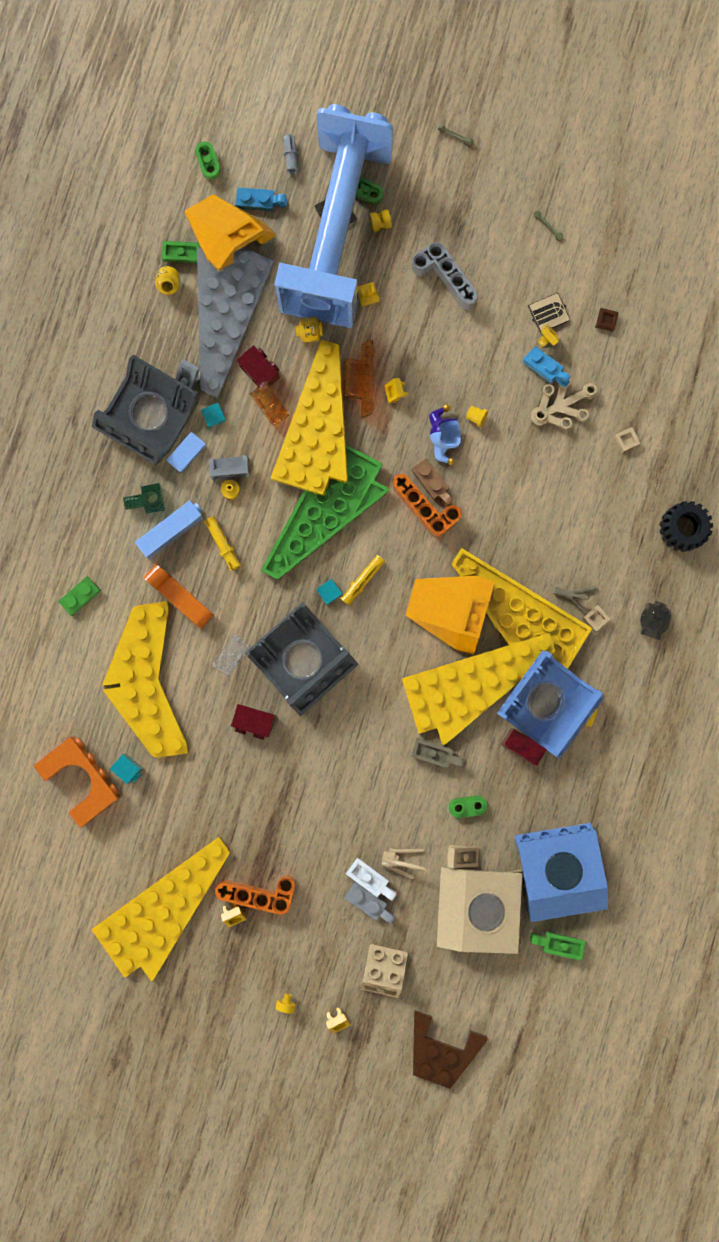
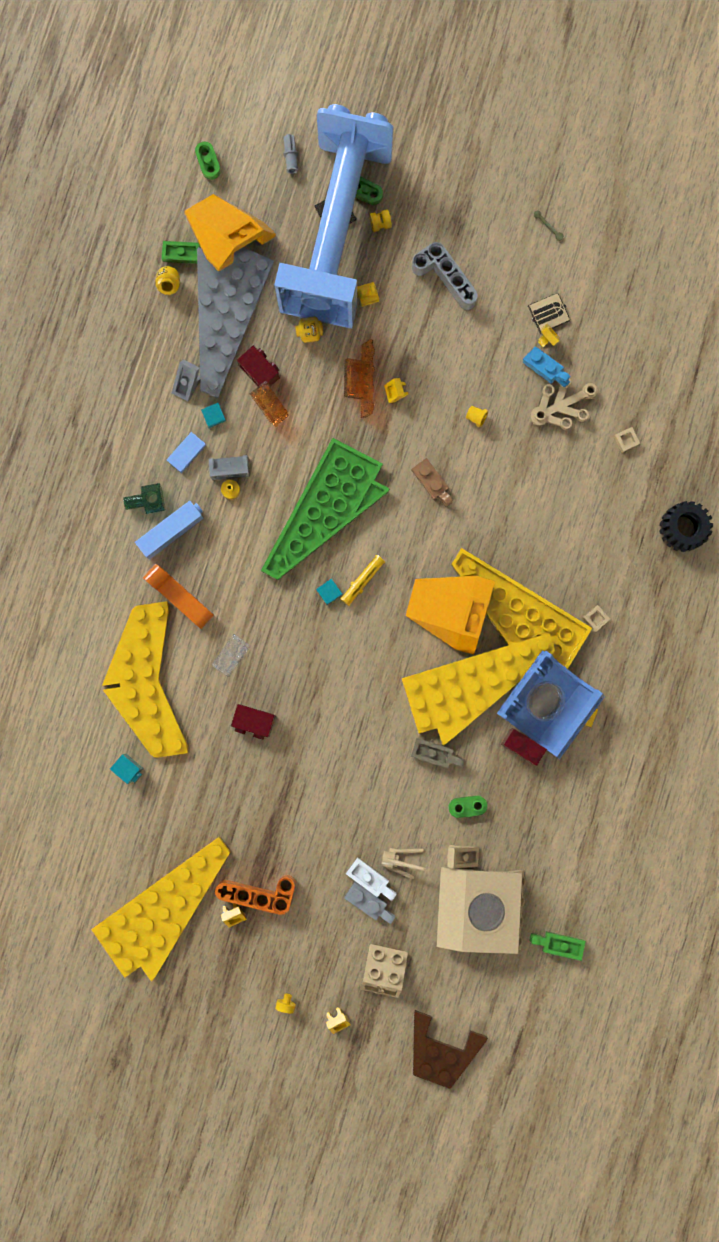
orange arch [33,736,121,828] -> none
bright green plate [58,576,101,616] -> none
dark grey panel [92,355,198,465] -> none
yellow pin [204,516,241,571] -> none
dark azure plate [235,187,287,211] -> none
dark grey panel [245,602,359,716] -> none
yellow wing [271,340,348,496] -> none
orange beam [393,474,462,537] -> none
light blue piece [429,404,461,466] -> none
olive hinge [438,125,474,146] -> none
medium blue panel [515,823,608,922] -> none
dark tan plant [554,587,598,615] -> none
reddish brown tile [595,308,619,332] -> none
clear smoke hand [640,601,671,641] -> none

